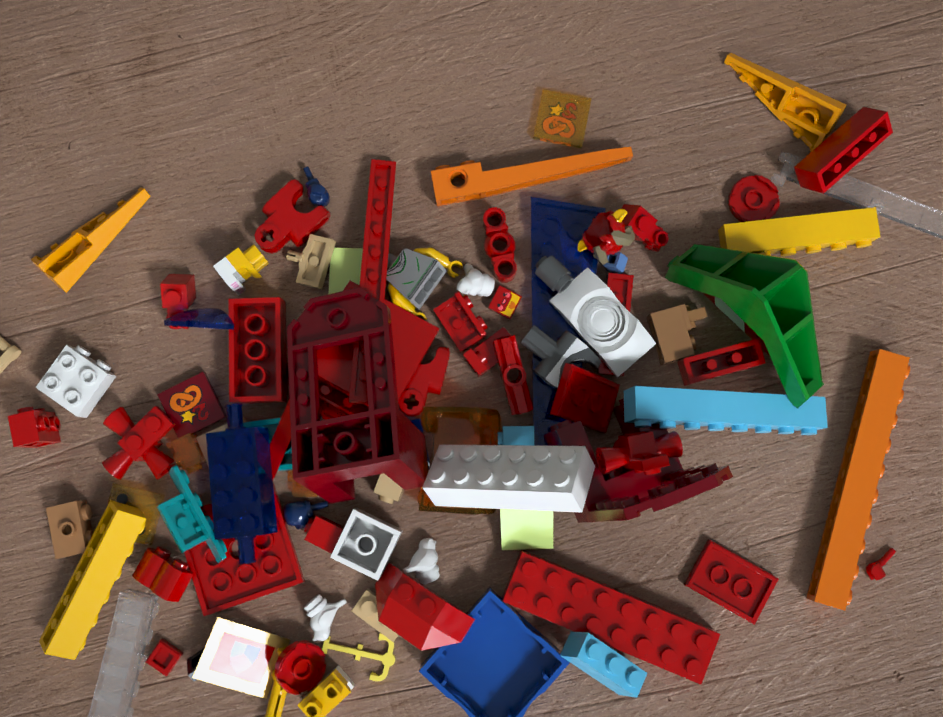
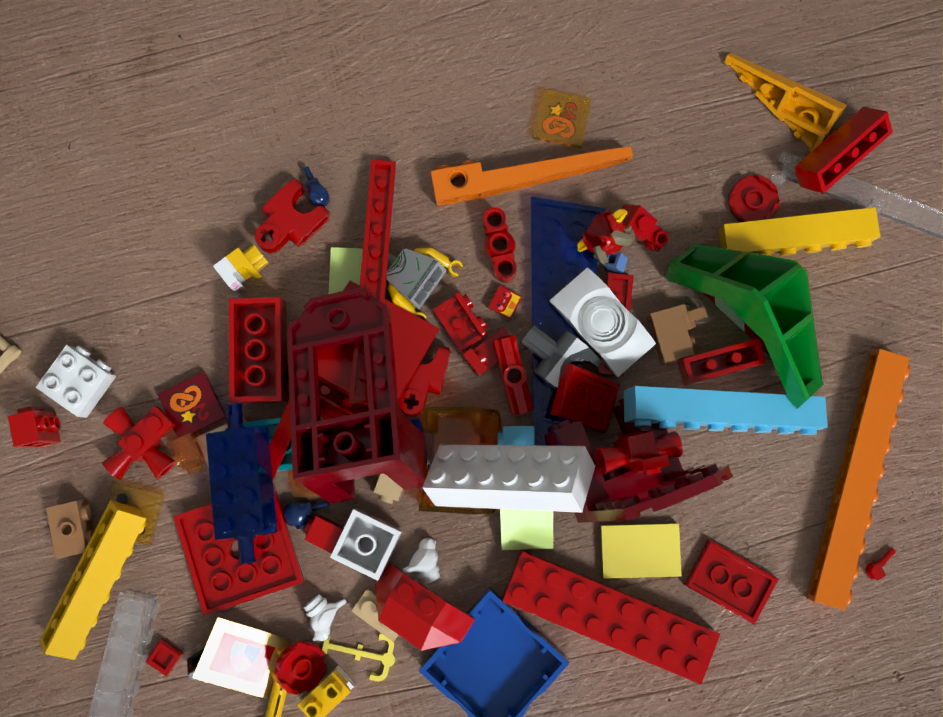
light orange wedge [31,187,150,293] -> none
red brick [132,546,193,602] -> none
teal bracket [157,465,227,563] -> none
red brick [160,274,196,329] -> none
clear blue brick [164,308,234,330] -> none
tan plate [286,234,336,290] -> none
white animal [457,263,495,297] -> none
dark grey brick [535,255,573,293] -> none
medium azure brick [560,631,647,698] -> none
none -> light yellow tile [600,523,682,578]

